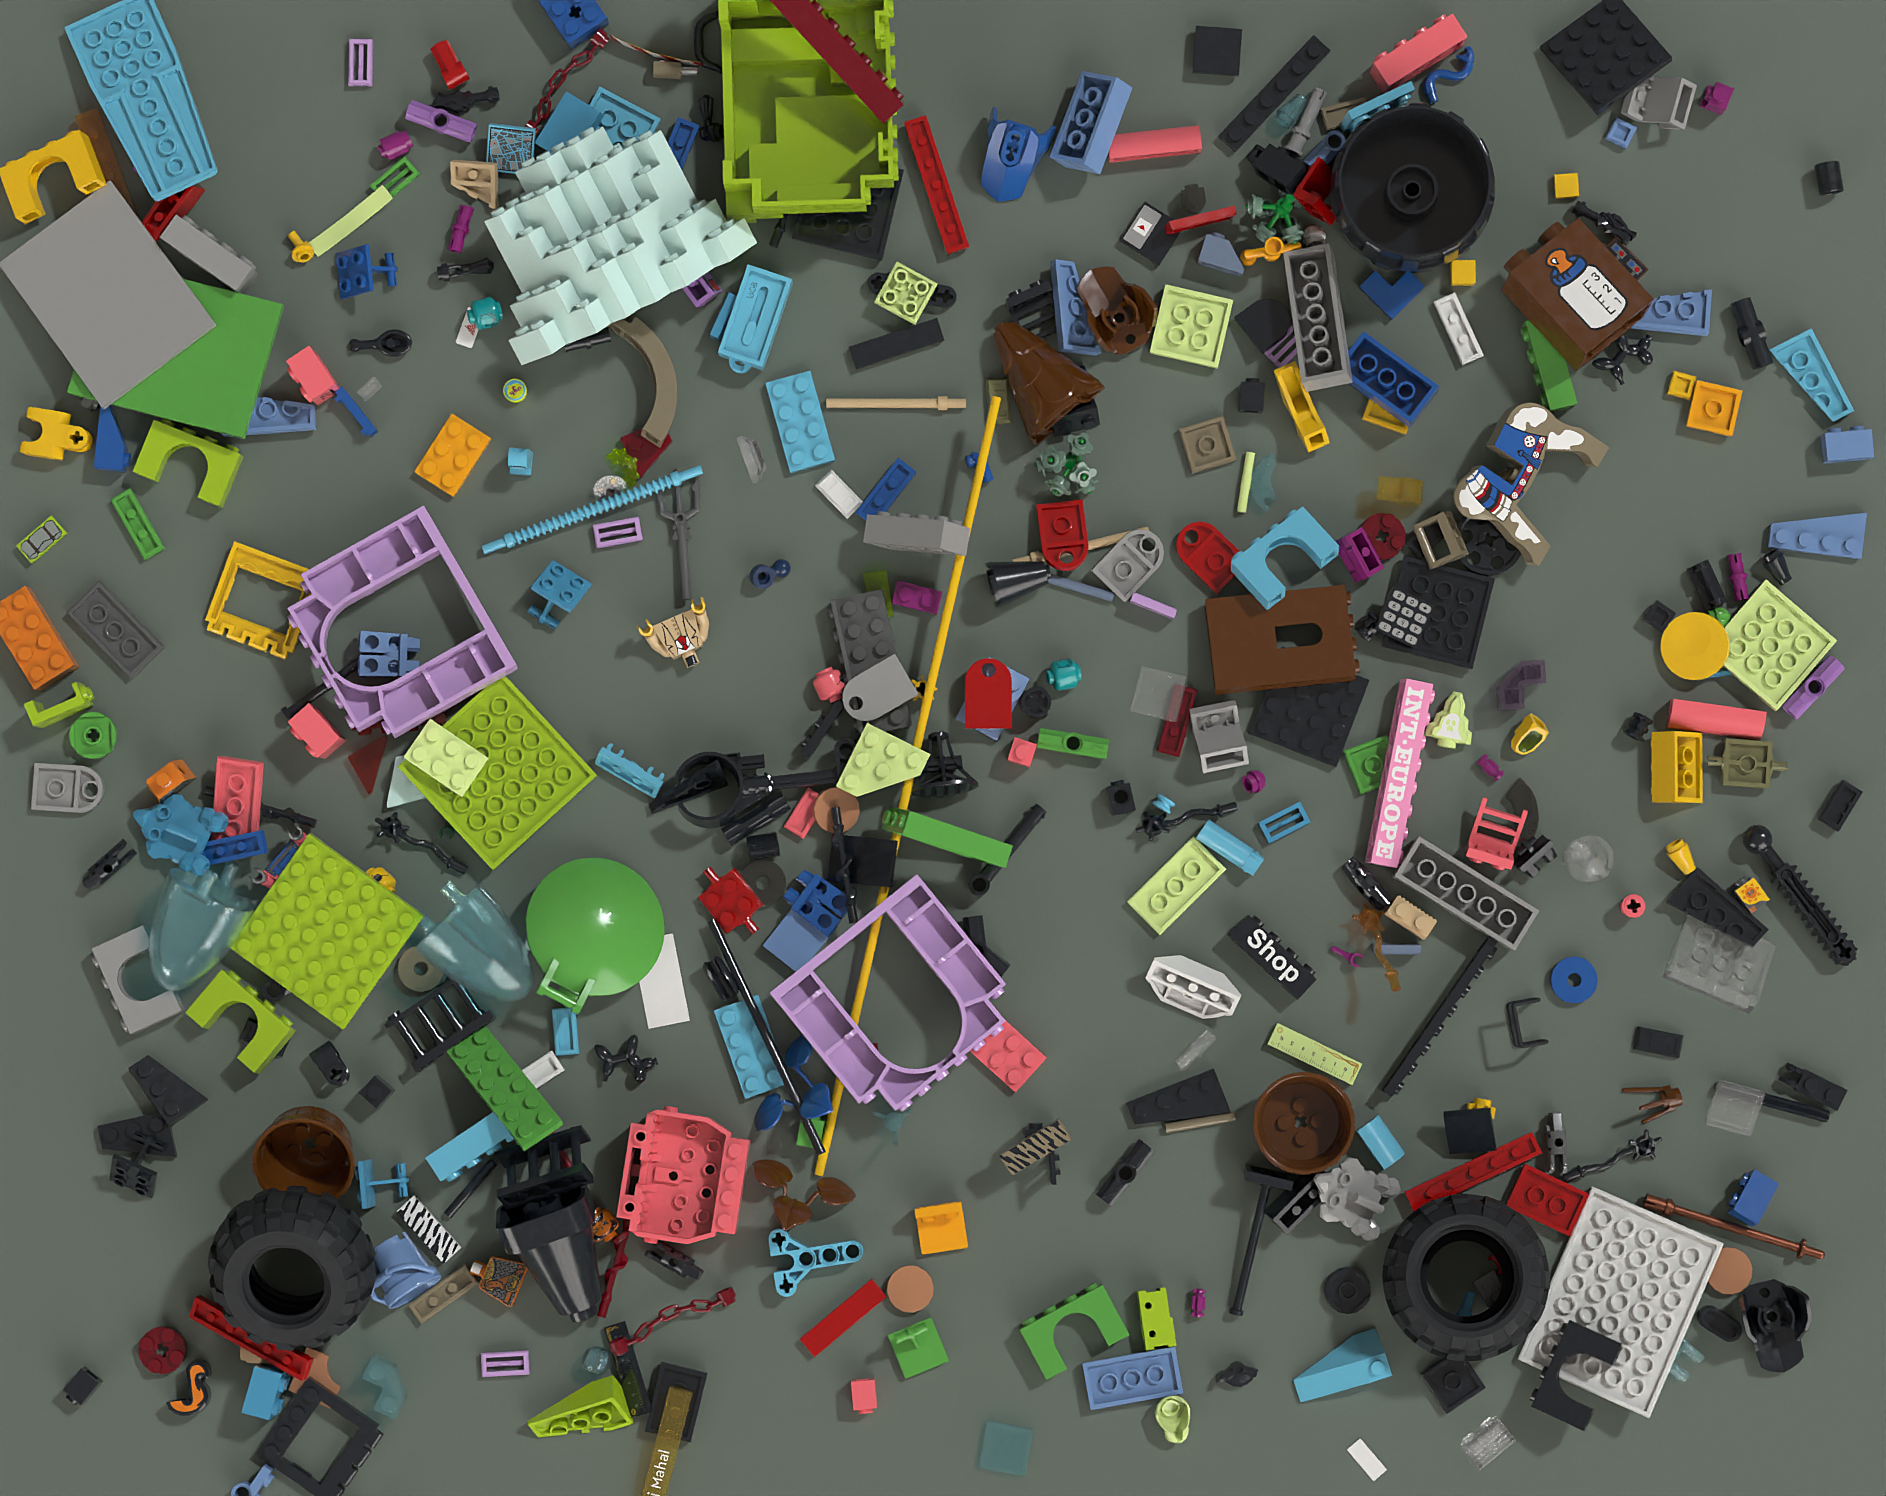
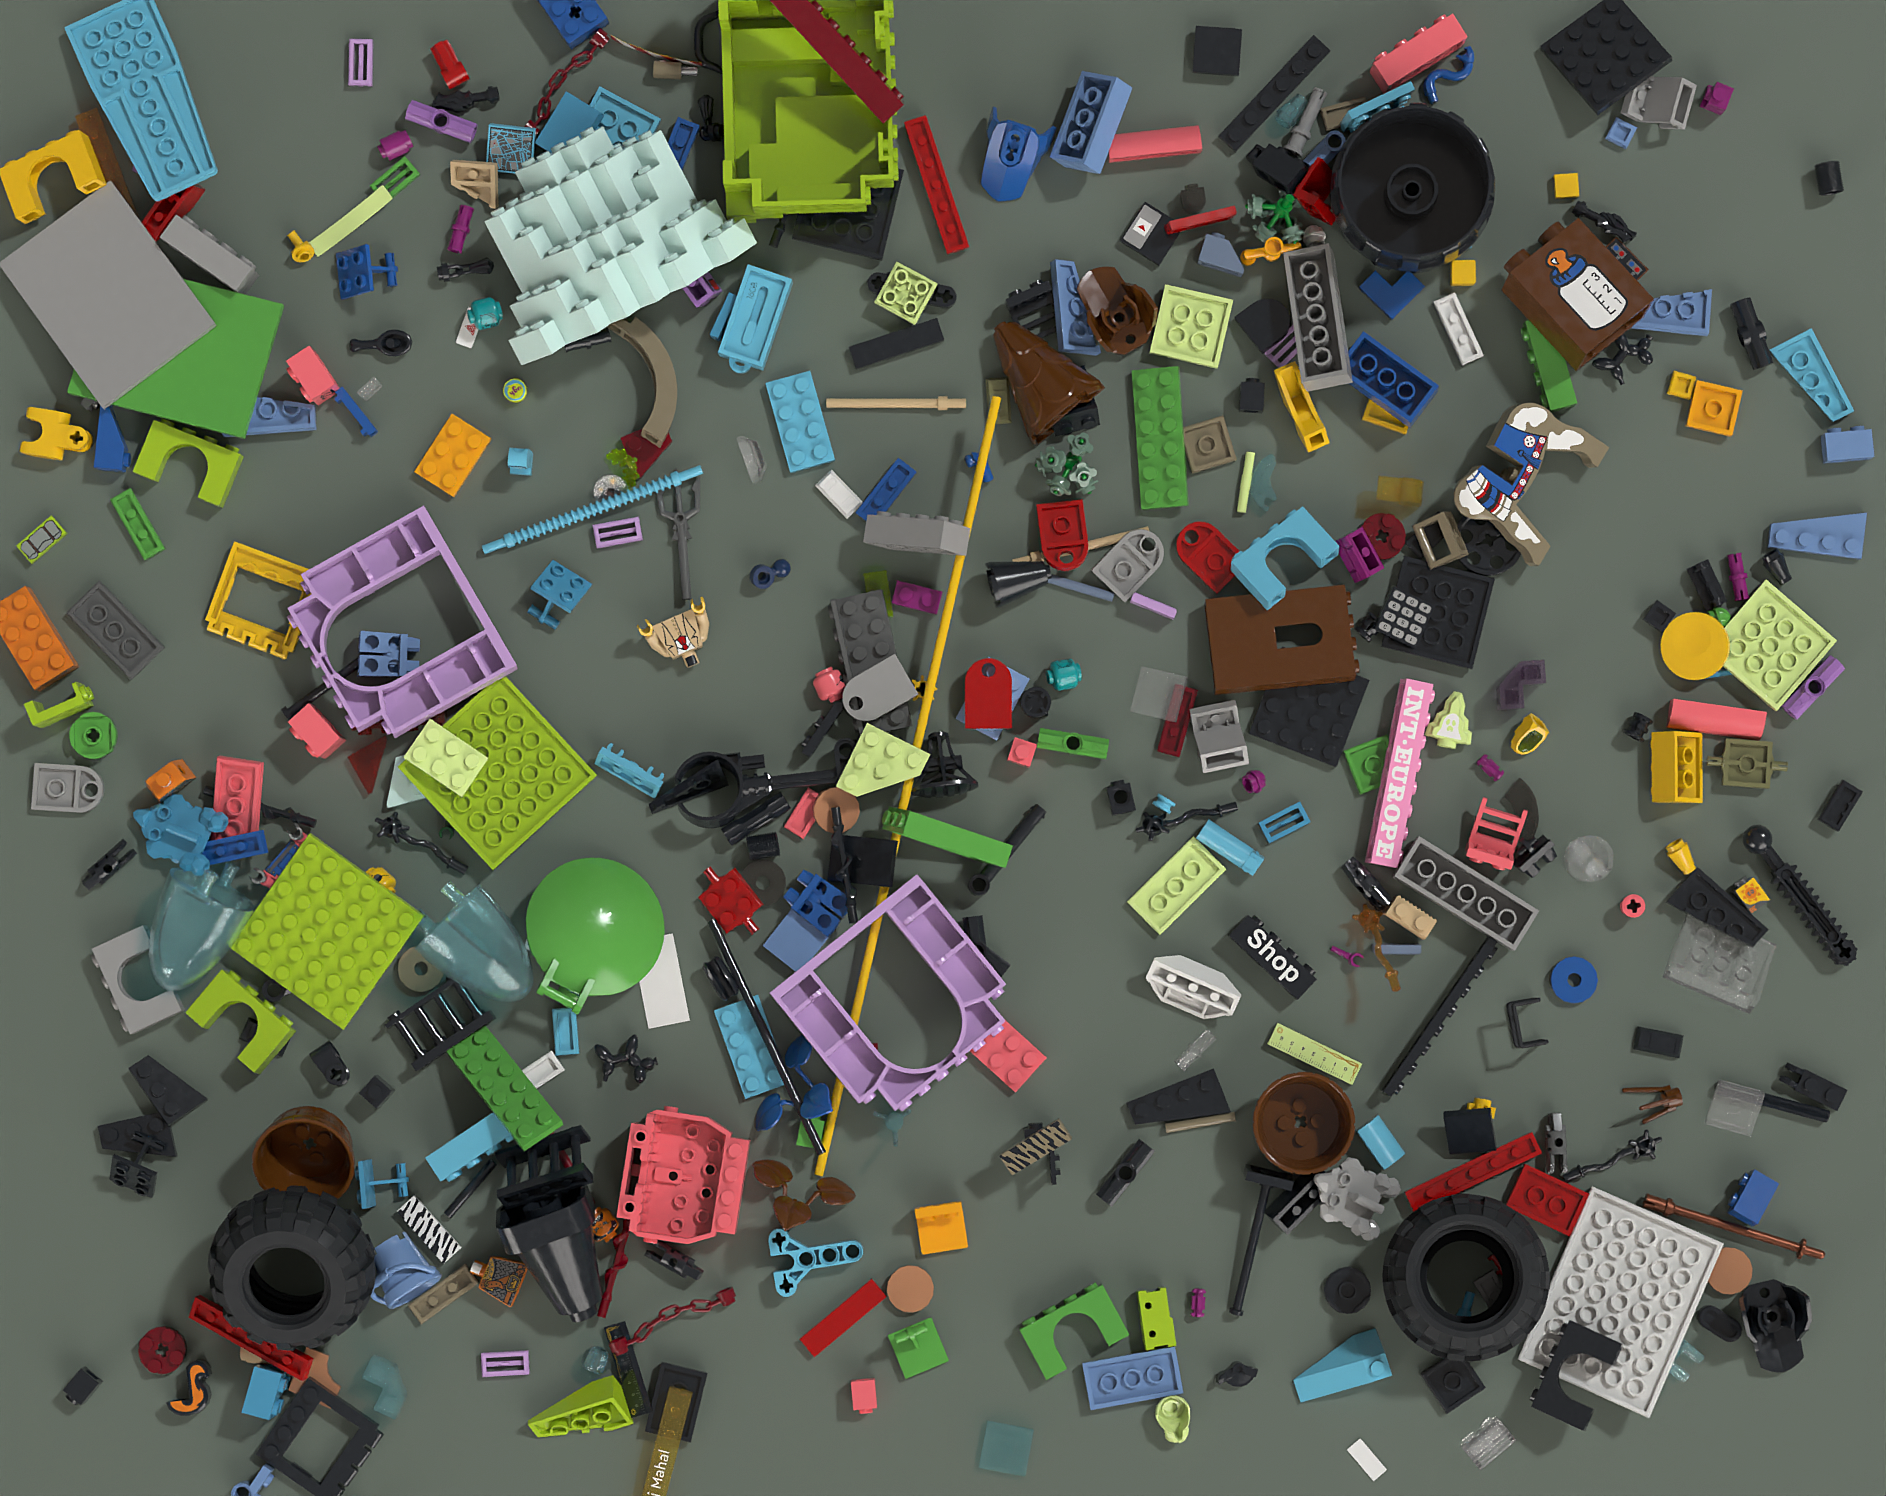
none -> bright green plate [1132,366,1189,510]

